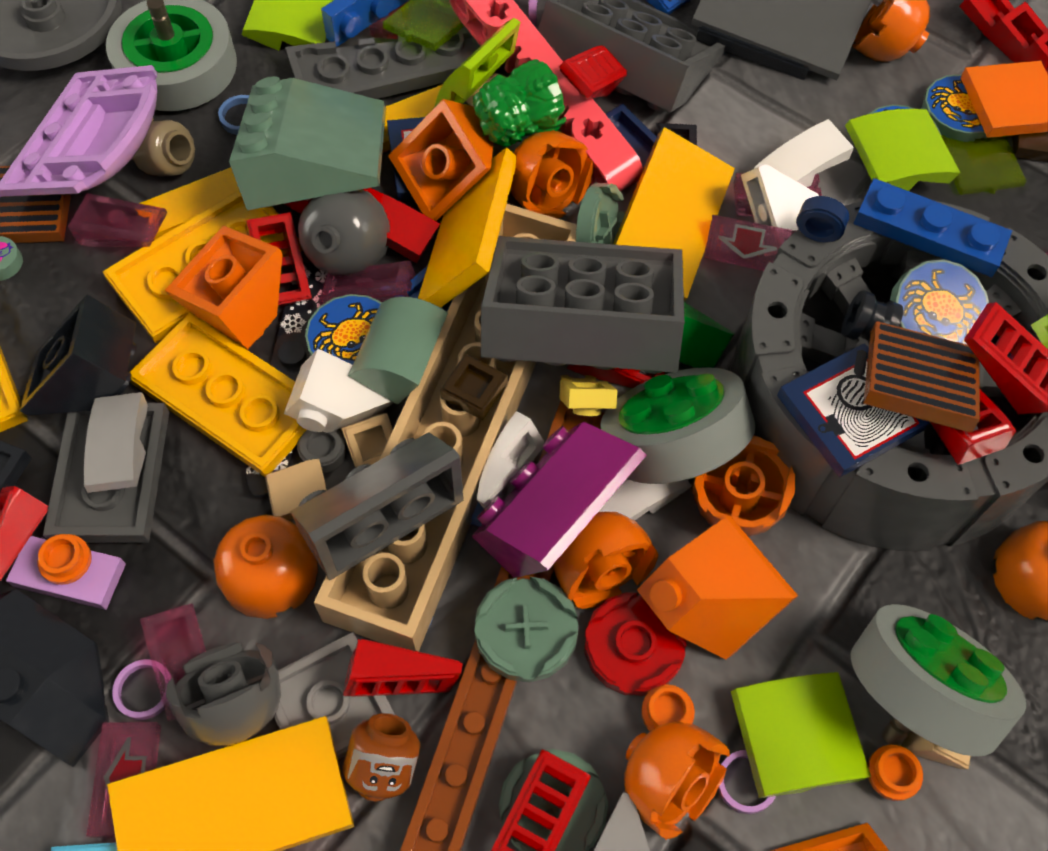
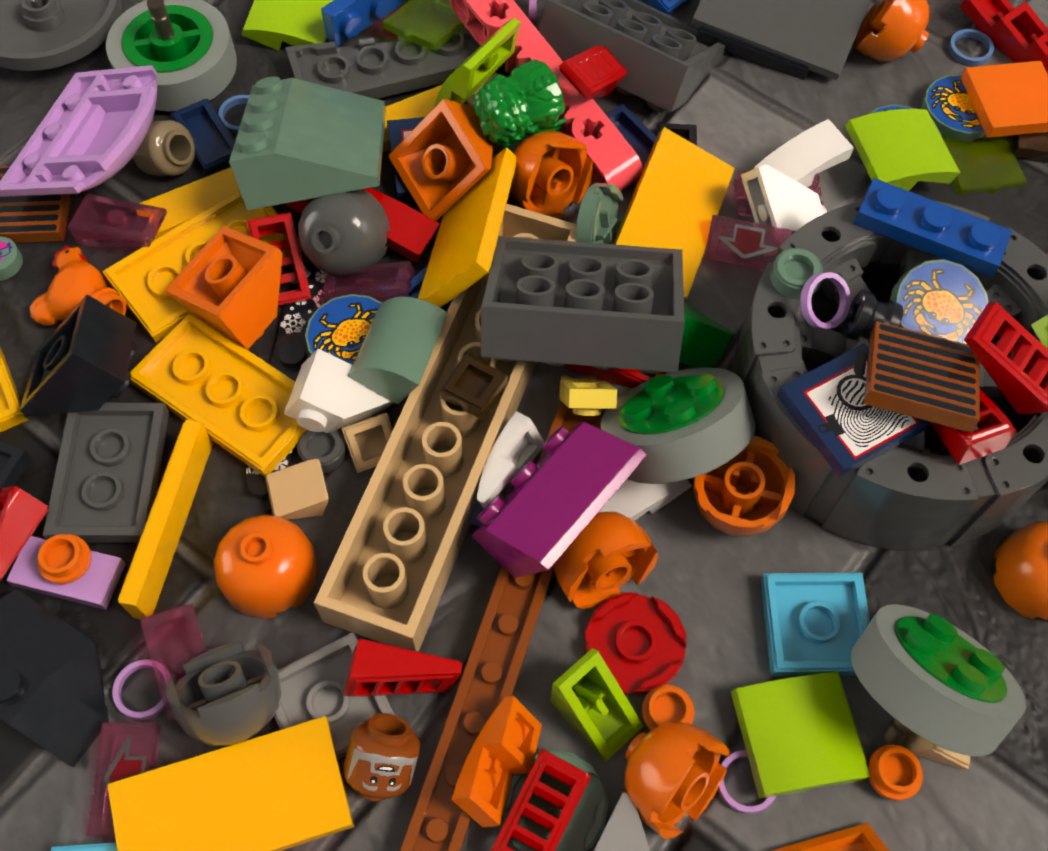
light grey slope [84,392,149,493] -> none
dark grey slope [290,432,464,581] -> none
sand green tile [474,577,578,683] -> none
orange slope [637,515,798,660] -> none
dark blue tile [796,196,849,242] -> none
none -> orange animal [29,246,127,327]
none -> yellow tile [118,419,213,621]
none -> dark blue tile [170,99,235,172]
none -> orange slope [451,696,542,828]
none -> lime slope [550,648,644,762]
none -> medium azure tile [760,573,870,677]
none -> sand green tile [770,248,823,299]
none -> lavender piece [800,272,851,329]
none -> medium blue piece [948,29,994,67]

